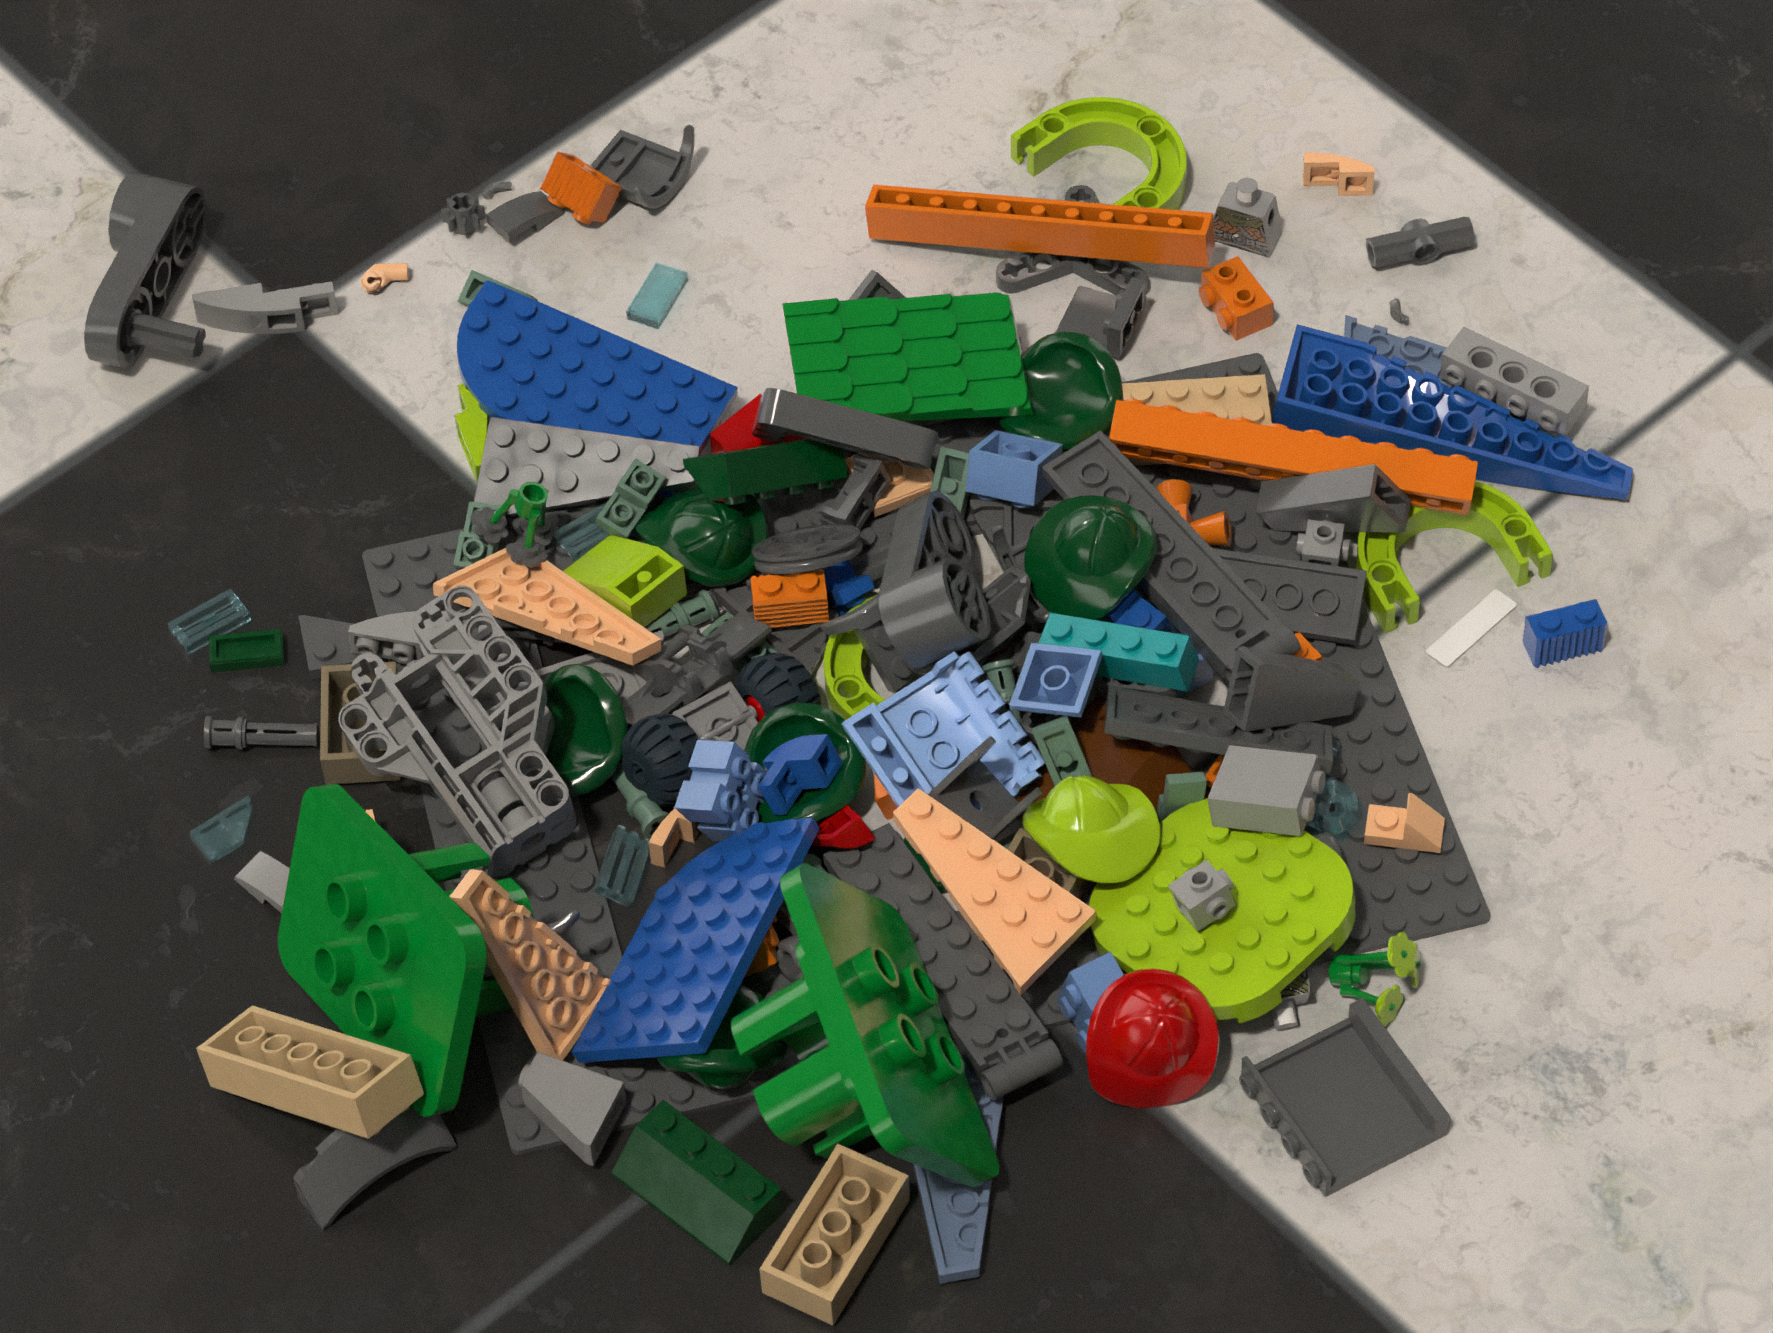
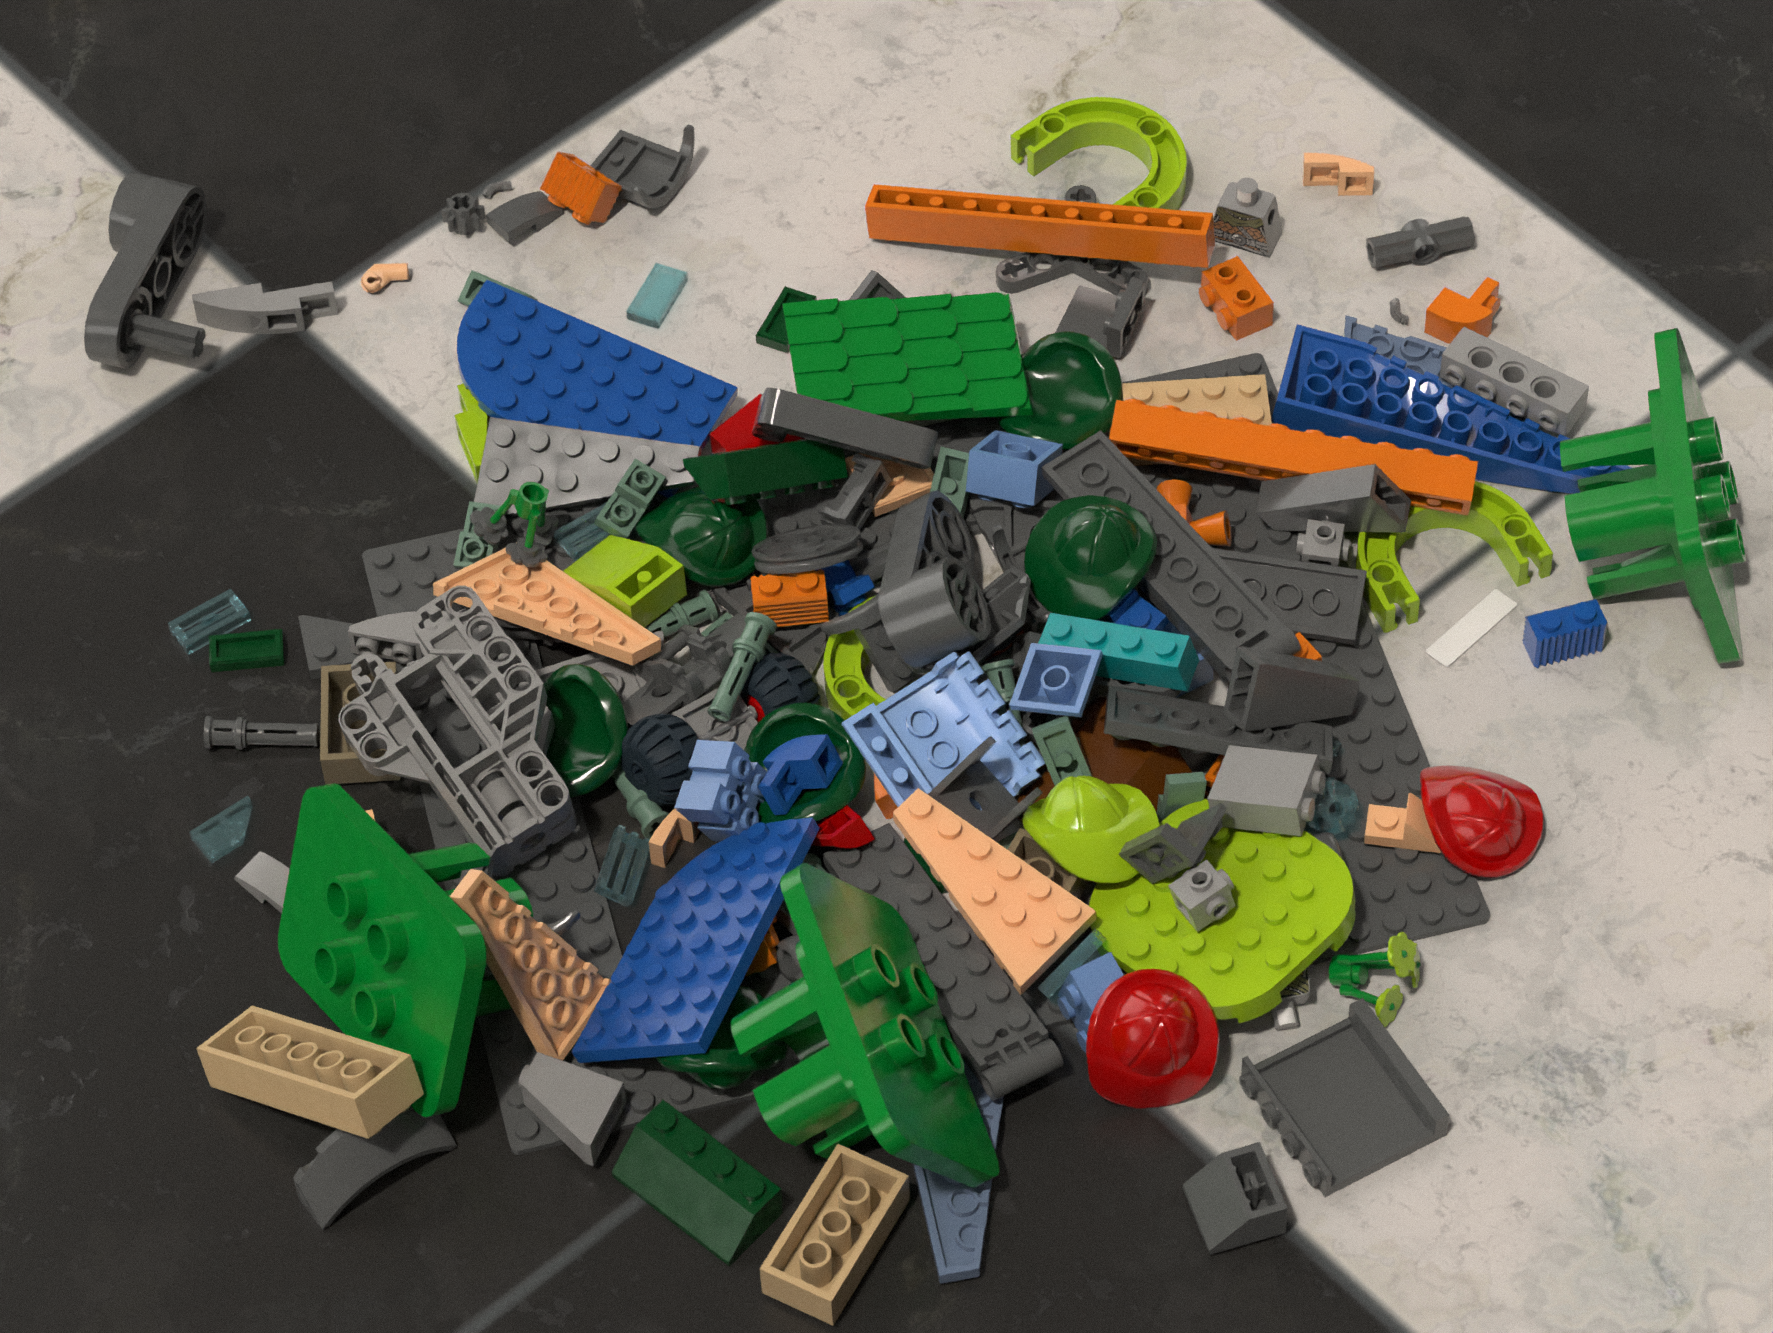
none -> sand green pin [707,612,777,722]
none -> dark green tile [756,286,817,353]
none -> clear light blue tile [1038,929,1107,999]
none -> dark grey bracket [1119,803,1227,884]
none -> dark grey slope [1183,1142,1288,1255]
none -> red piece [1420,765,1543,878]
none -> orange brick [1424,277,1501,344]
none -> green piece [1560,328,1746,664]

